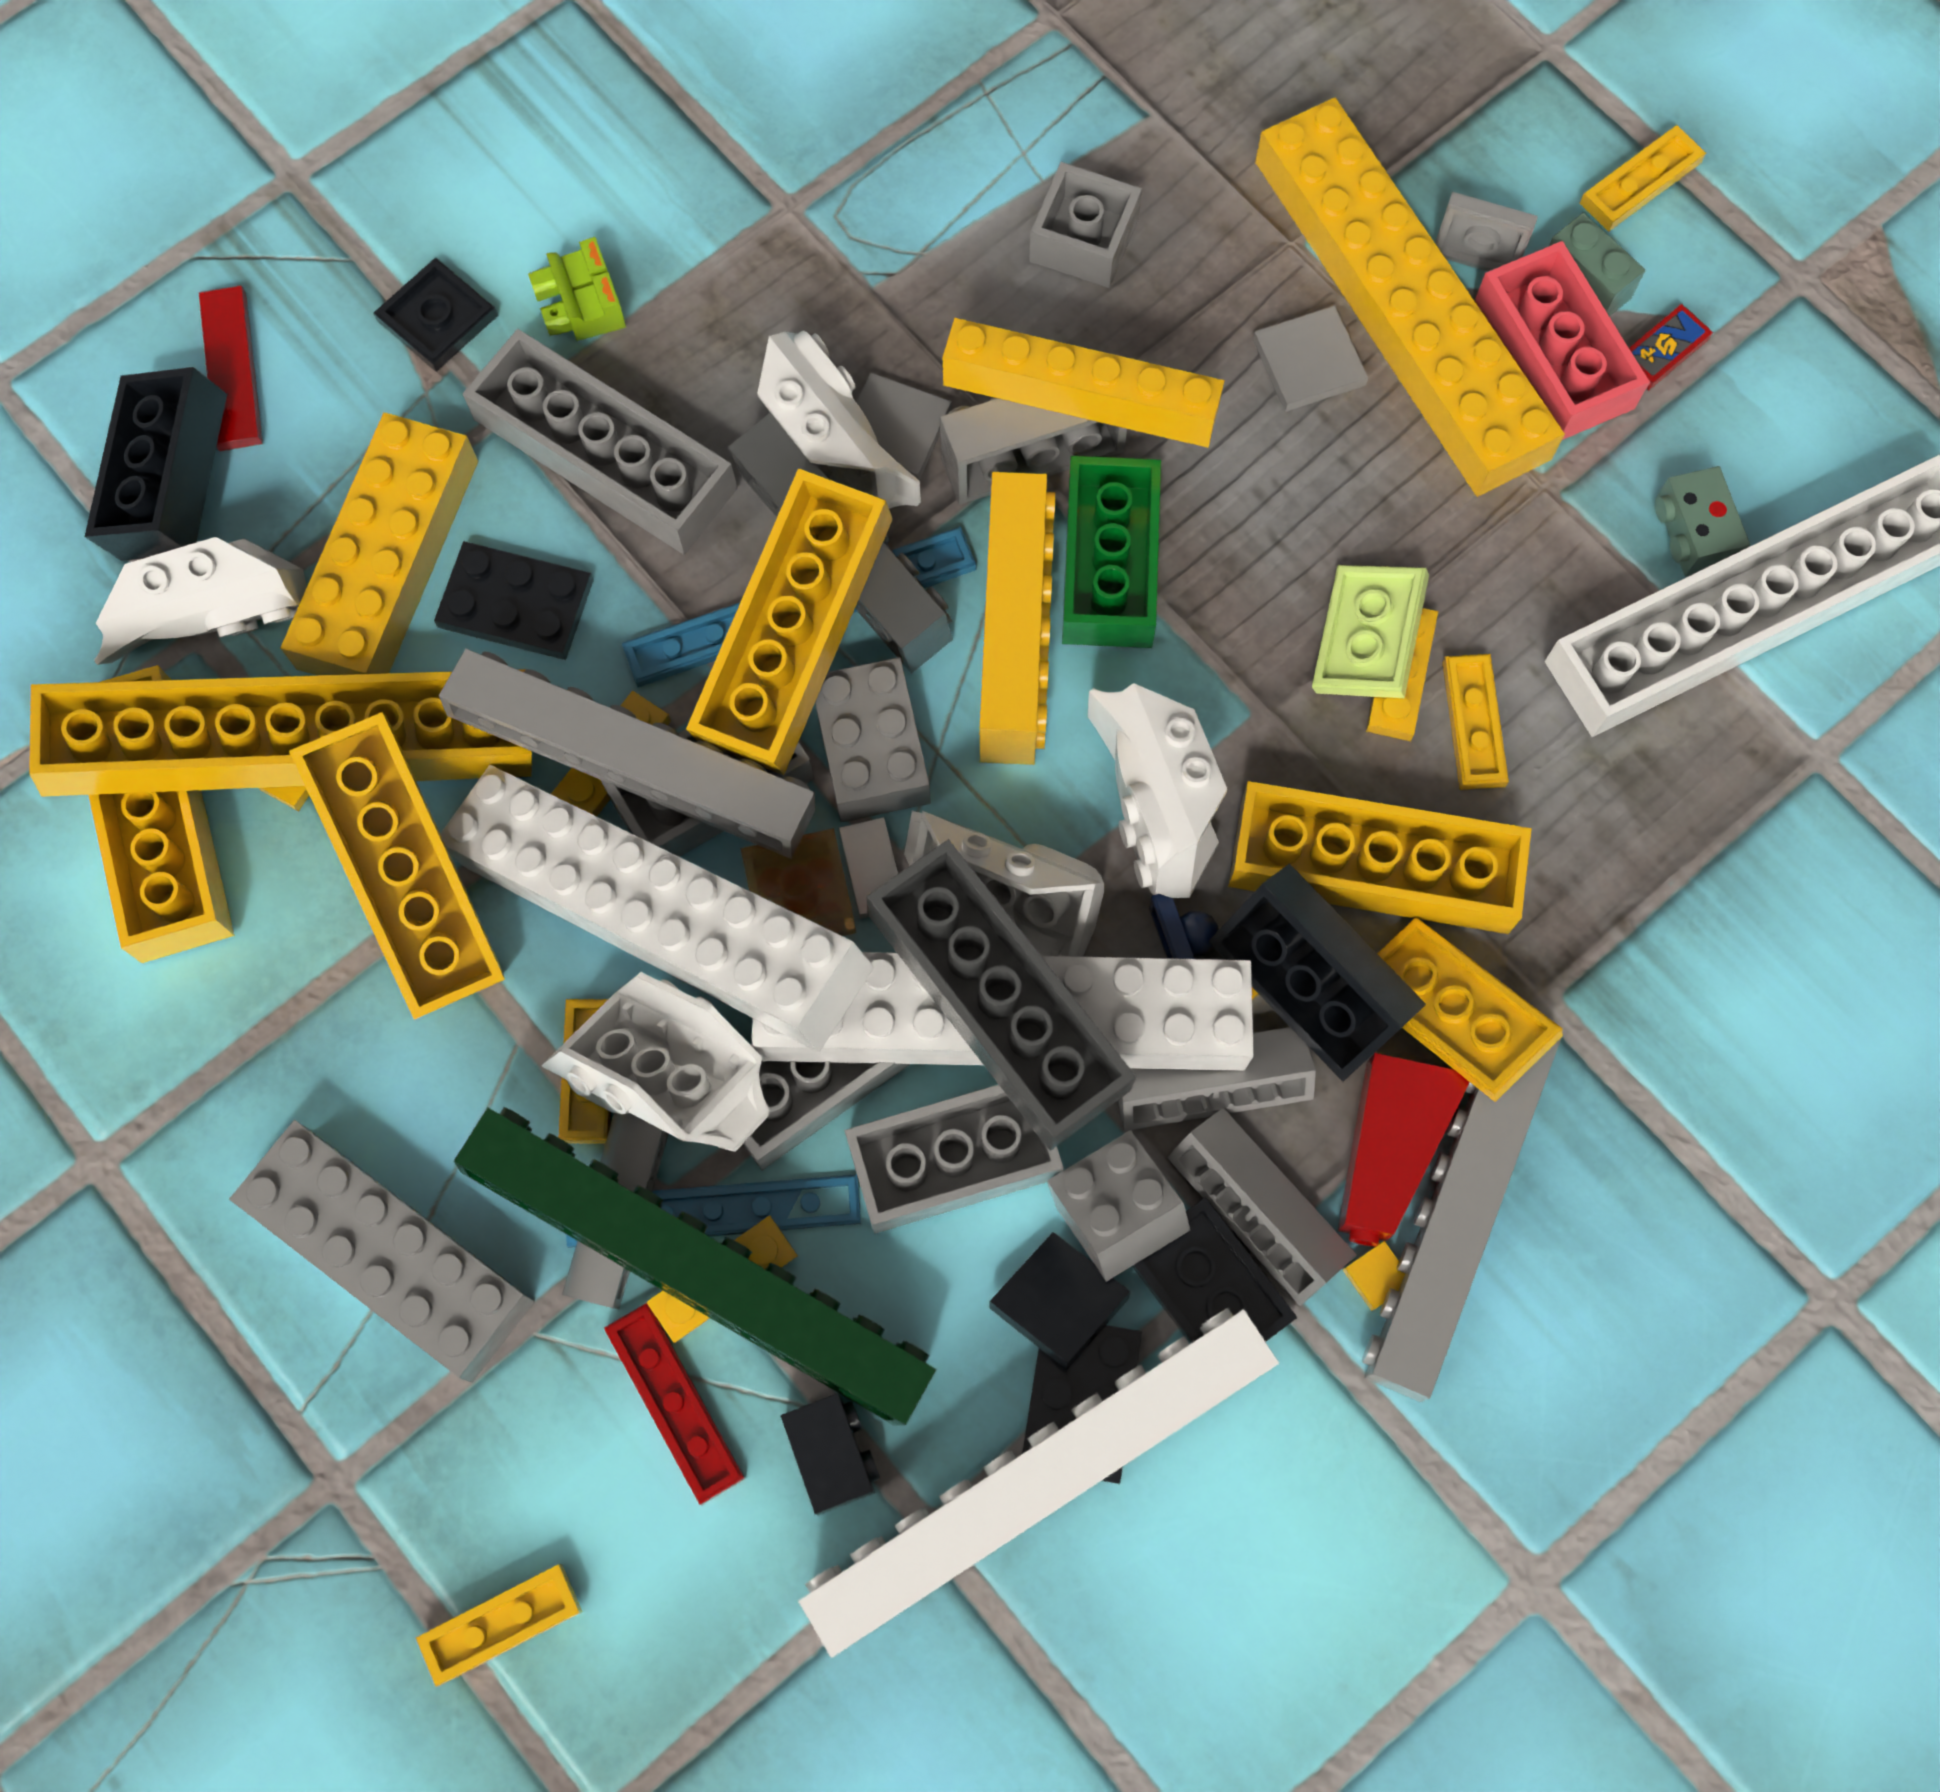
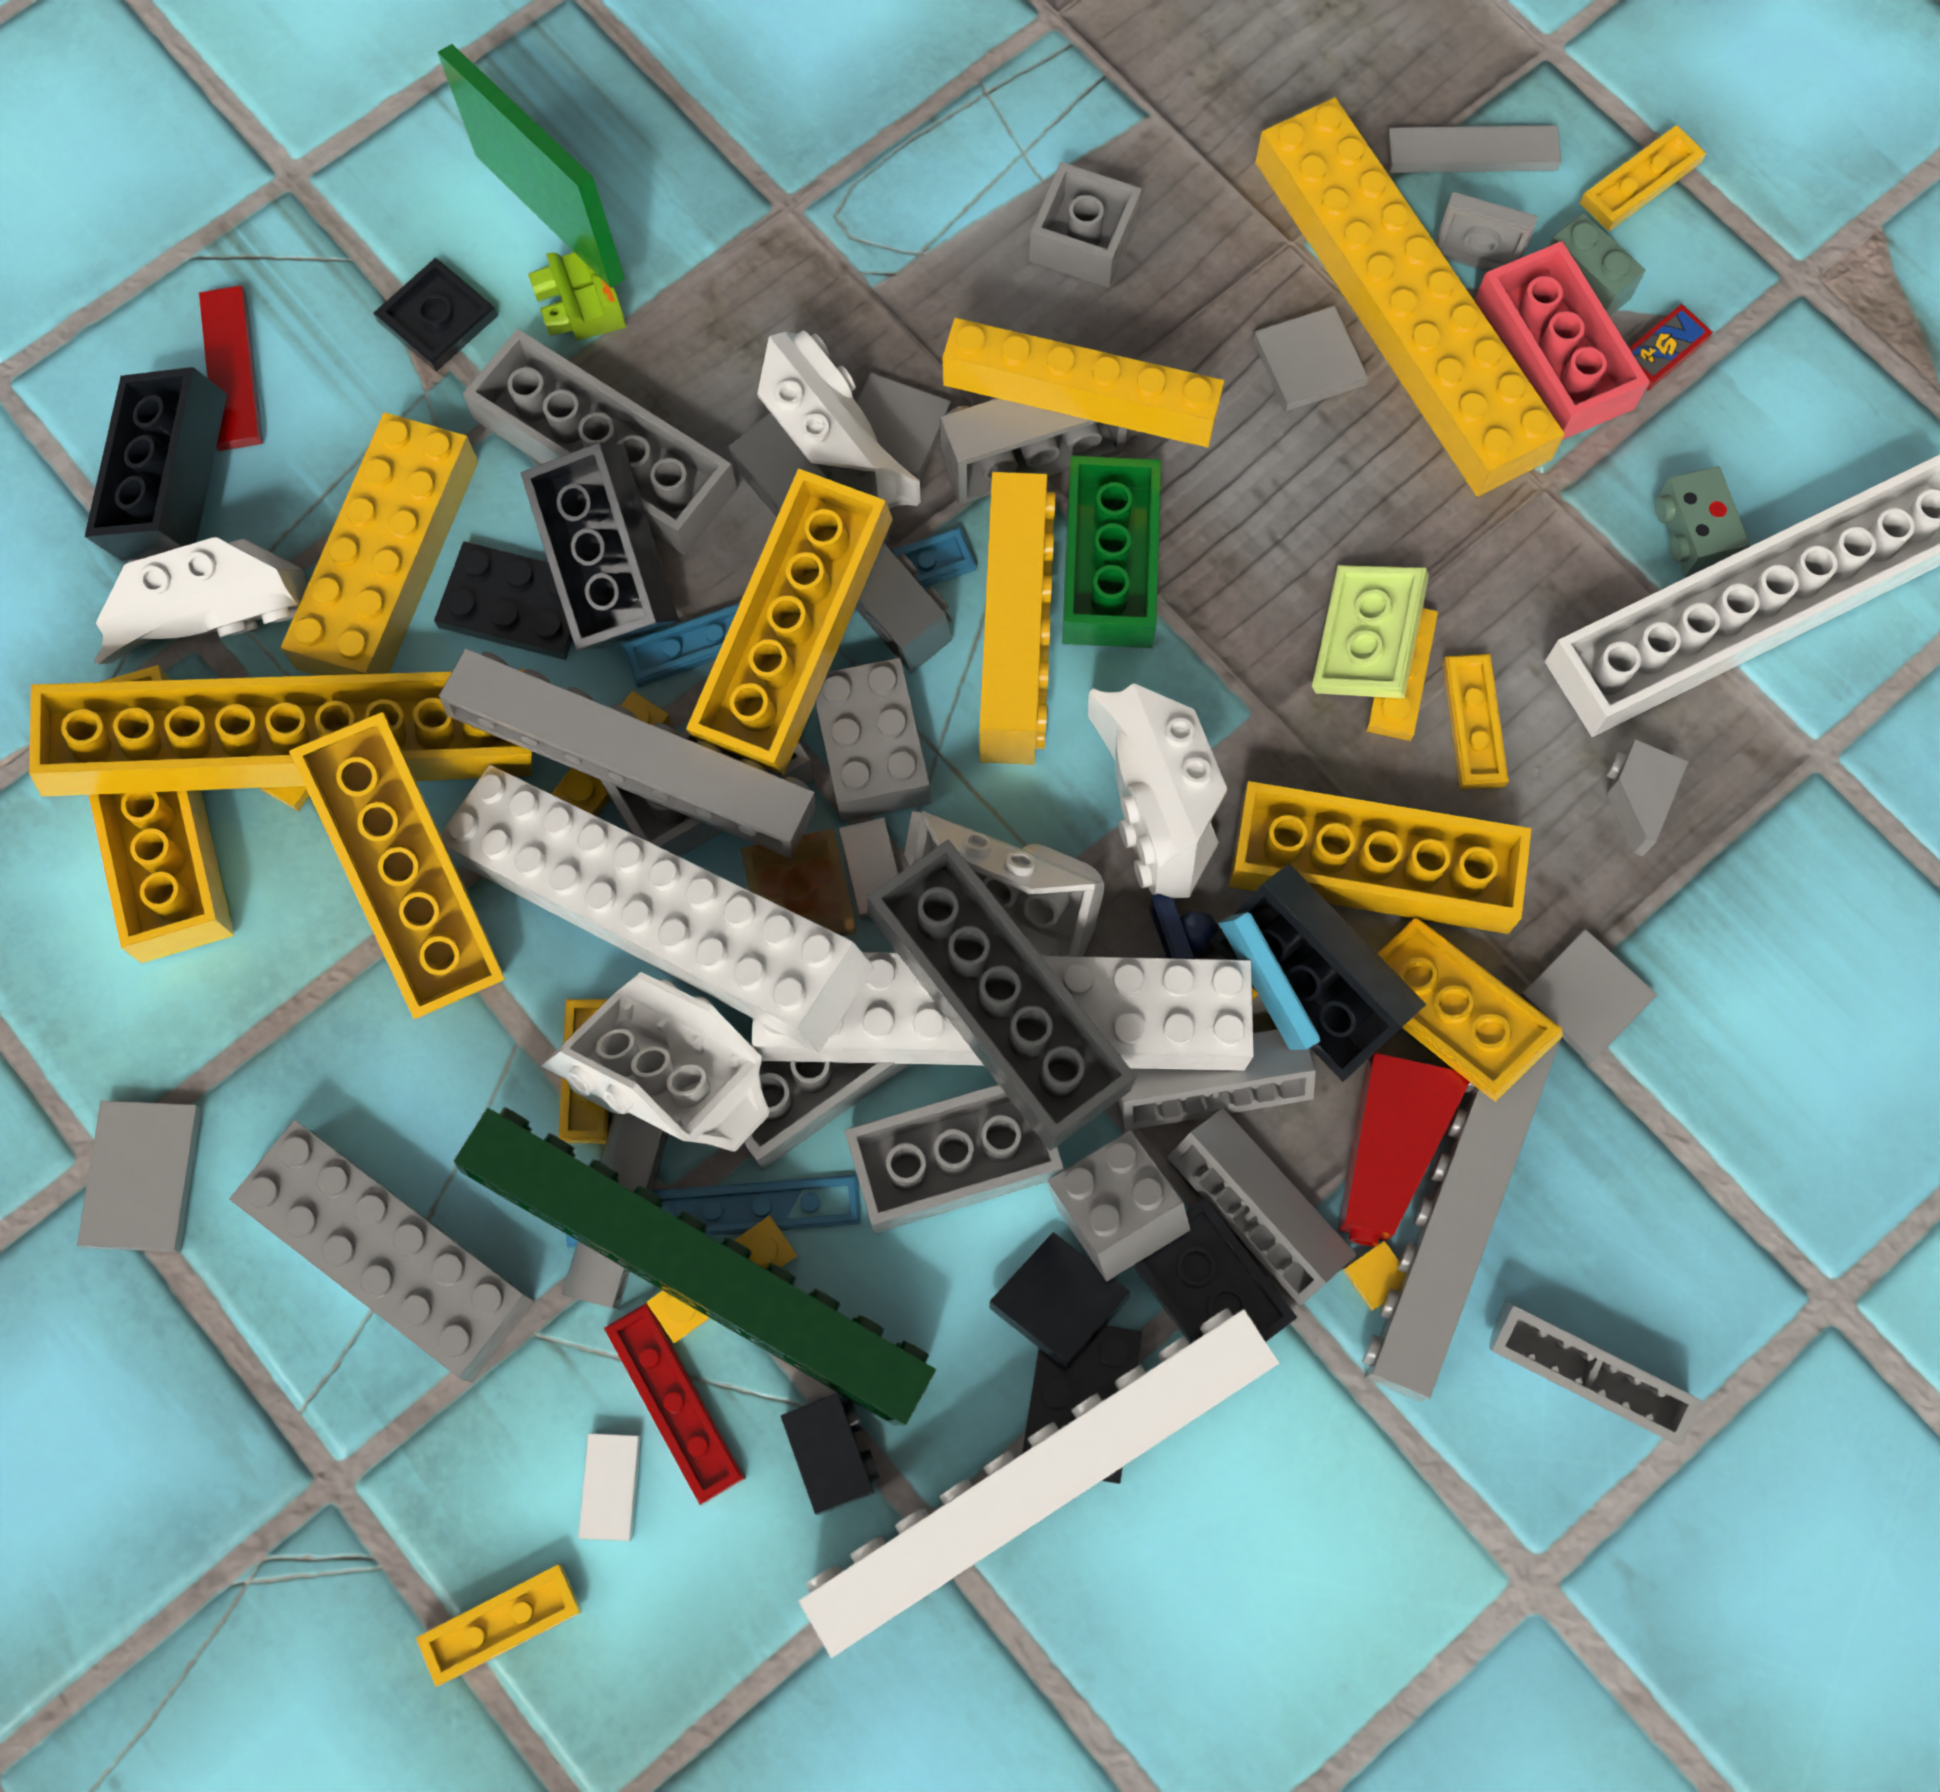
none -> light grey tile [77,1101,202,1253]
none -> green tile [437,44,625,288]
none -> black brick [520,442,679,650]
none -> white tile [578,1433,641,1541]
none -> medium azure tile [1218,912,1320,1050]
none -> light grey tile [1386,125,1561,173]
none -> light grey brick [1489,1301,1703,1447]
none -> light grey tile [1520,929,1657,1064]
none -> light grey slope [1606,739,1688,857]

